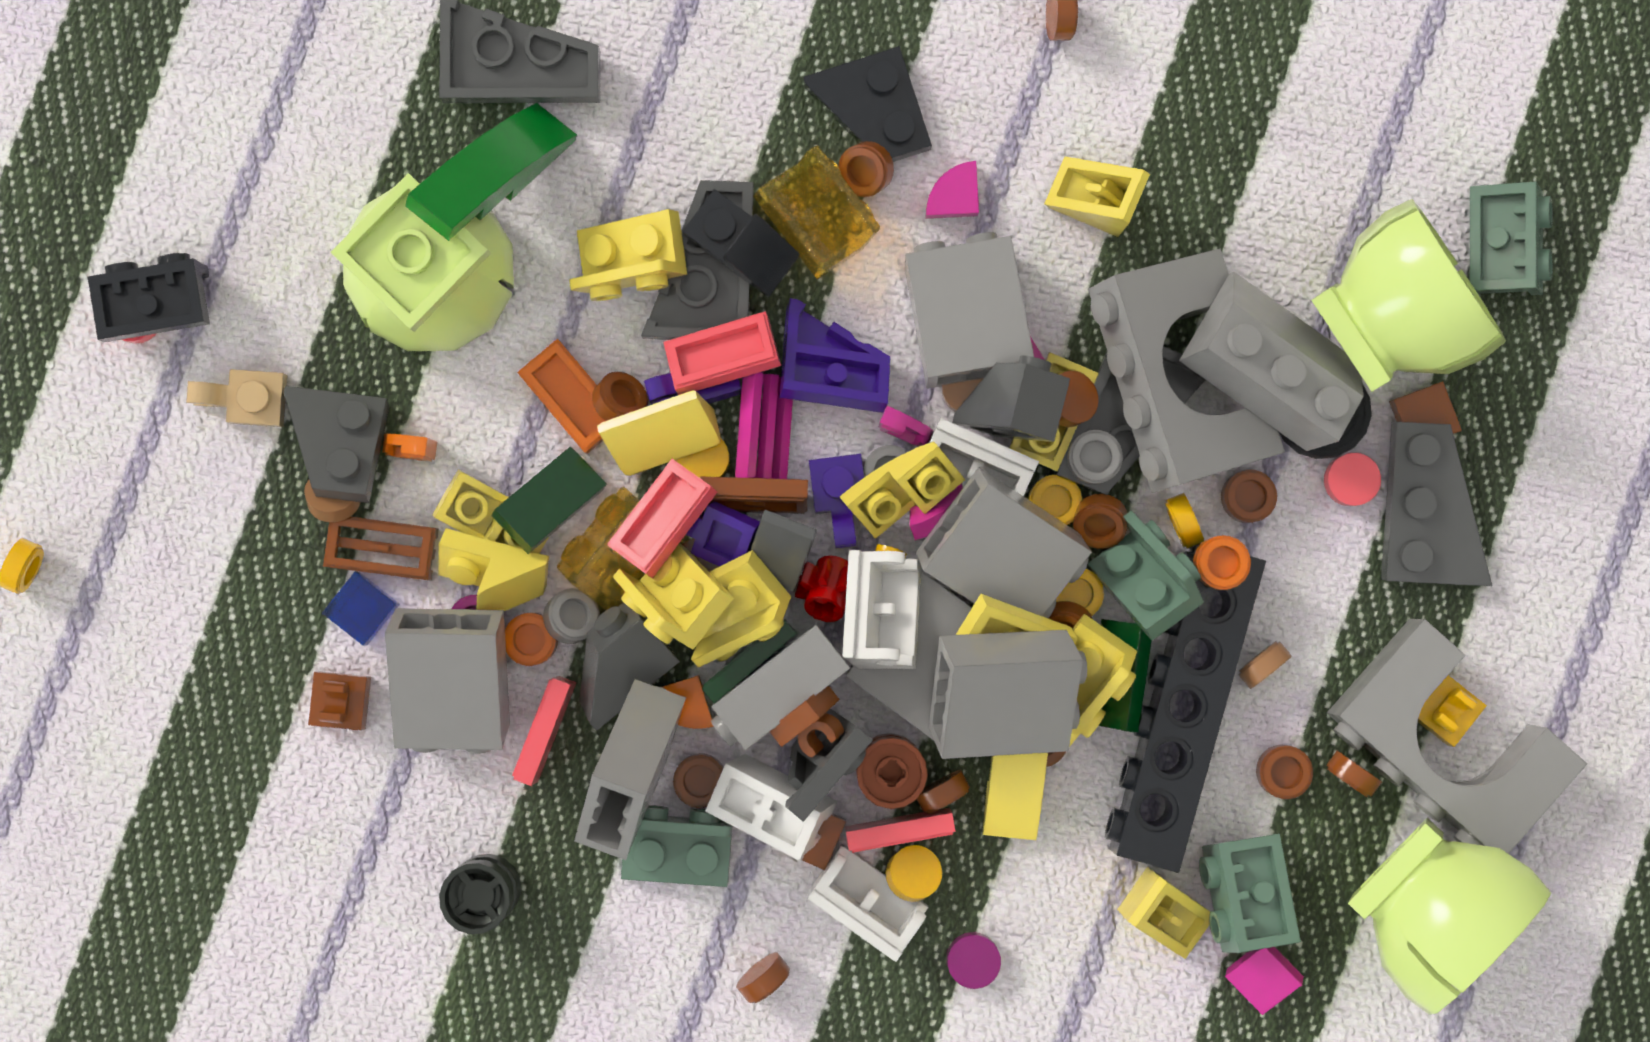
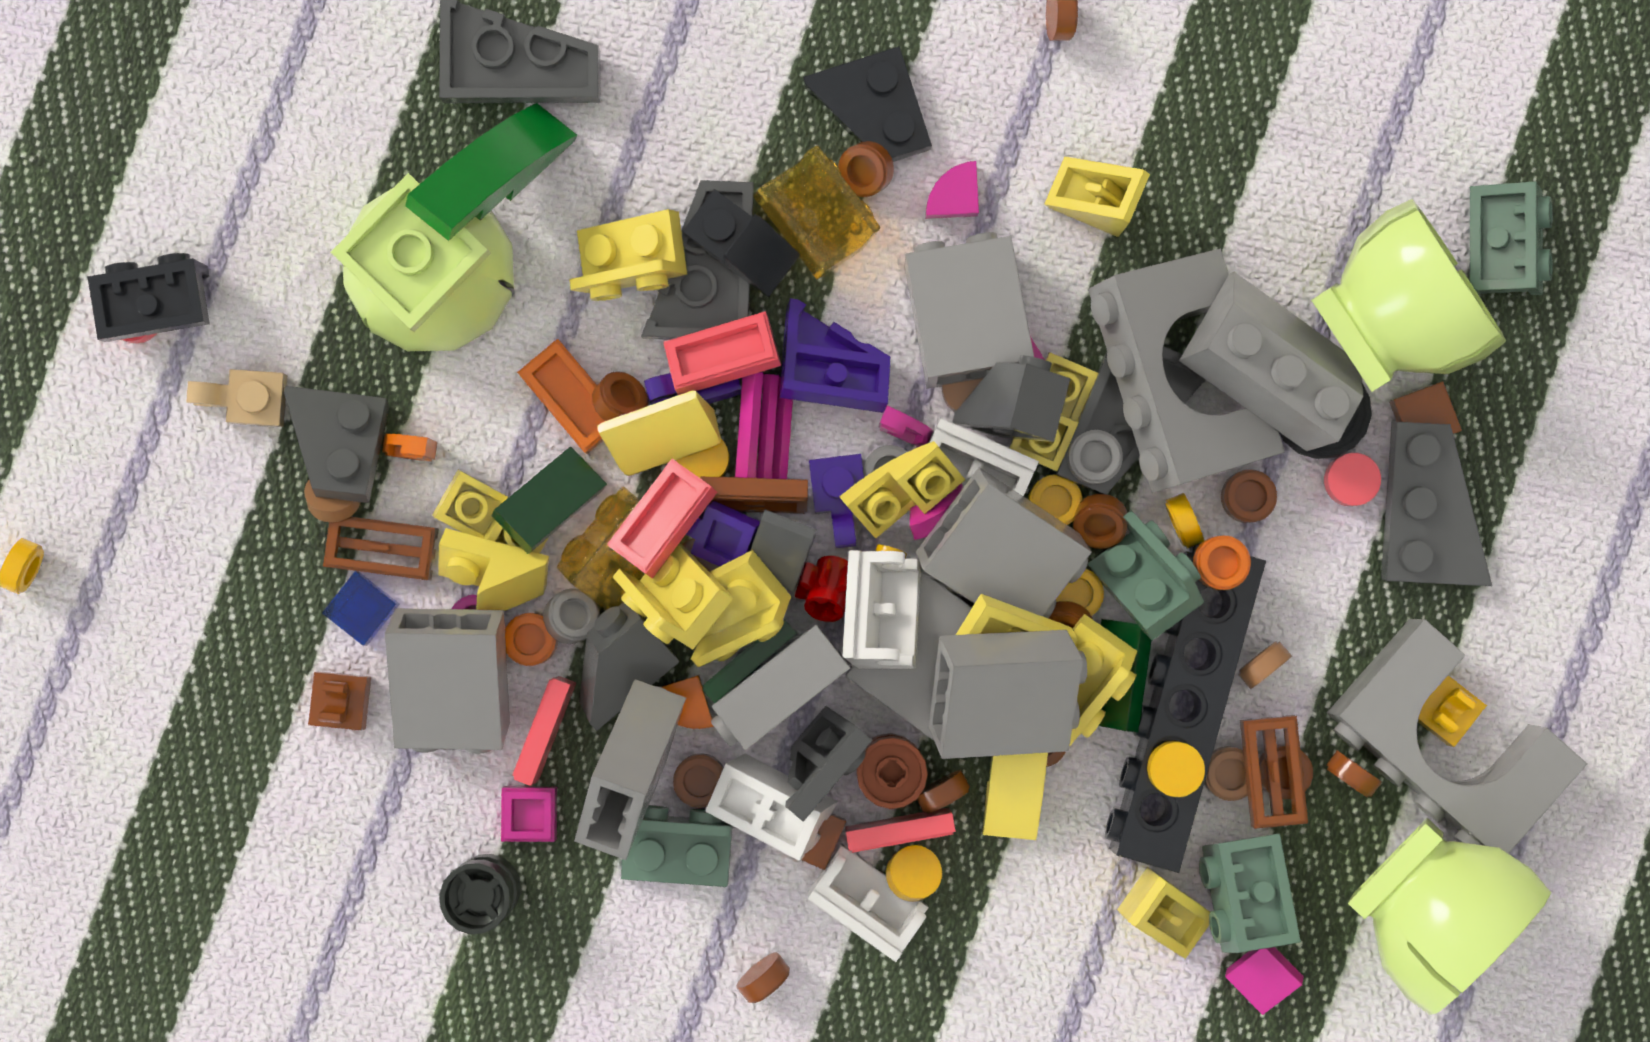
dark orange tile [770,686,844,758] -> none
magenta tile [946,932,1001,989] -> none
dark orange tile [1059,371,1099,427] -> none
none -> dark pink tile [501,786,557,842]
none -> yellow tile [1147,741,1205,797]
none -> medium nougat tile [1204,746,1248,801]
none -> dark orange tile [1240,715,1308,829]

